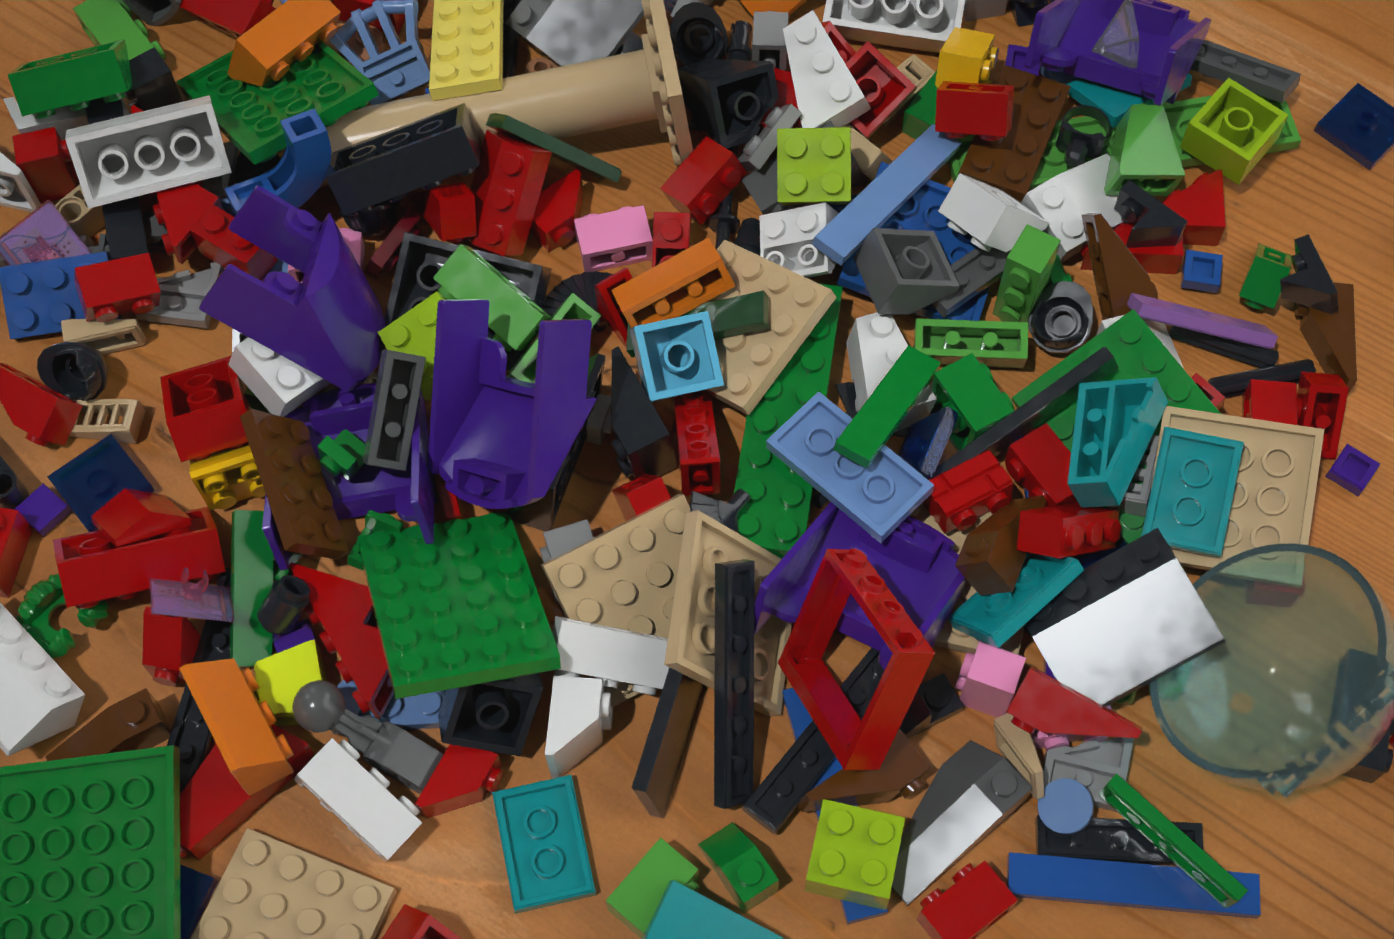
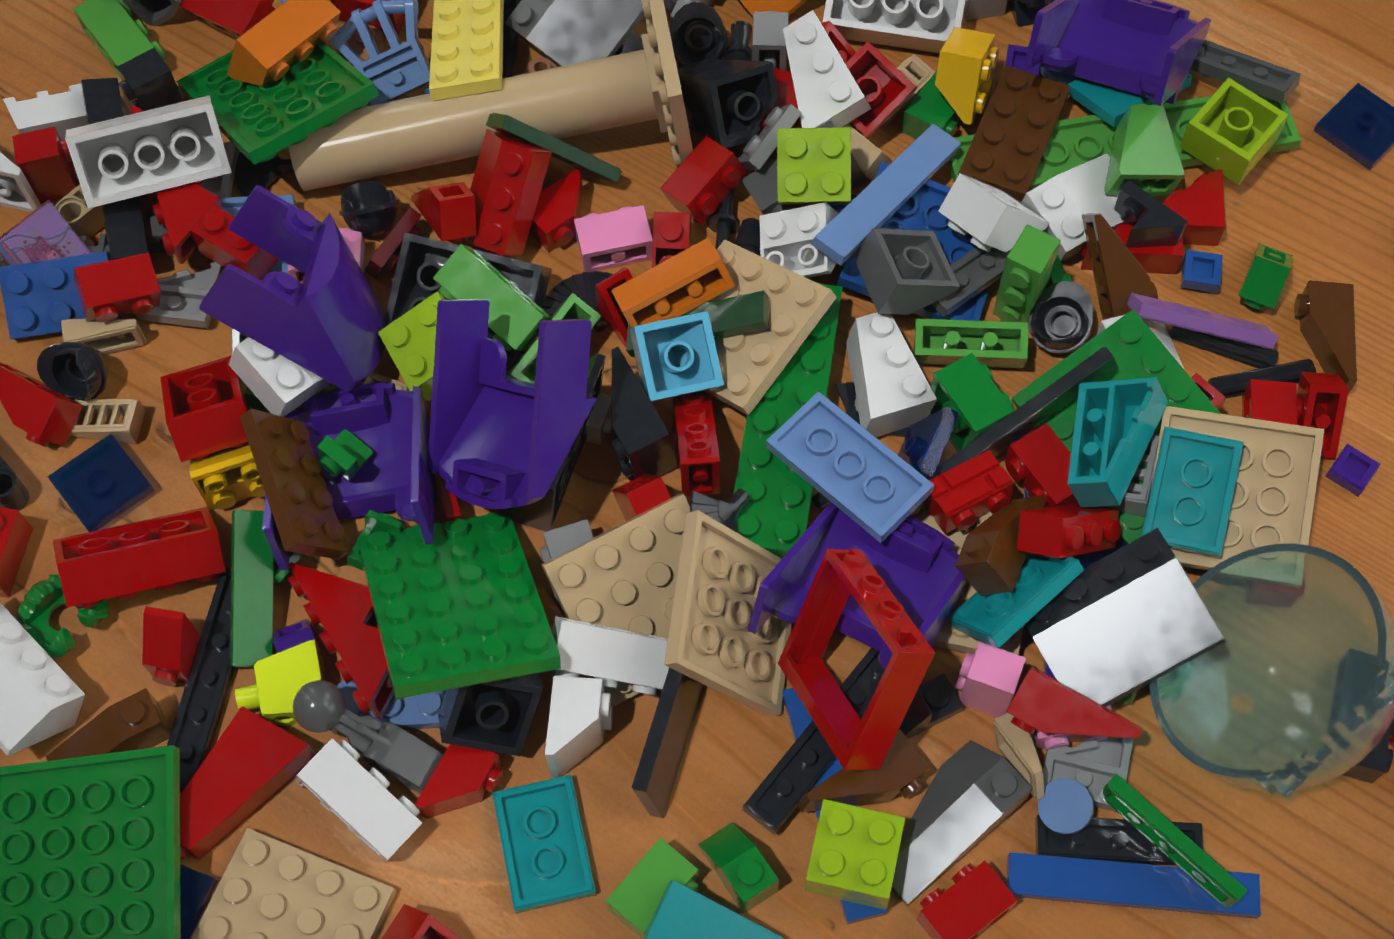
green slope [7,39,133,119] -> none
dark purple tile [15,483,72,537] -> none
red slope [91,488,192,547] -> none
clear pink piece [149,568,235,622] -> none
orange slope [179,658,294,796] -> none
blue arch [225,108,331,214] -> none
black brick [257,575,310,634] -> none
black brick [326,103,481,216] -> none
dark grey brick [363,350,426,471] -> none
black tile [714,559,755,809] -> none
green tile [833,345,941,468] -> none
red brick [935,81,1014,141] -> none
black piece [1055,105,1111,167] -> none
clear slope [1091,0,1139,68] -> none
black slope [1280,234,1339,313] -> none

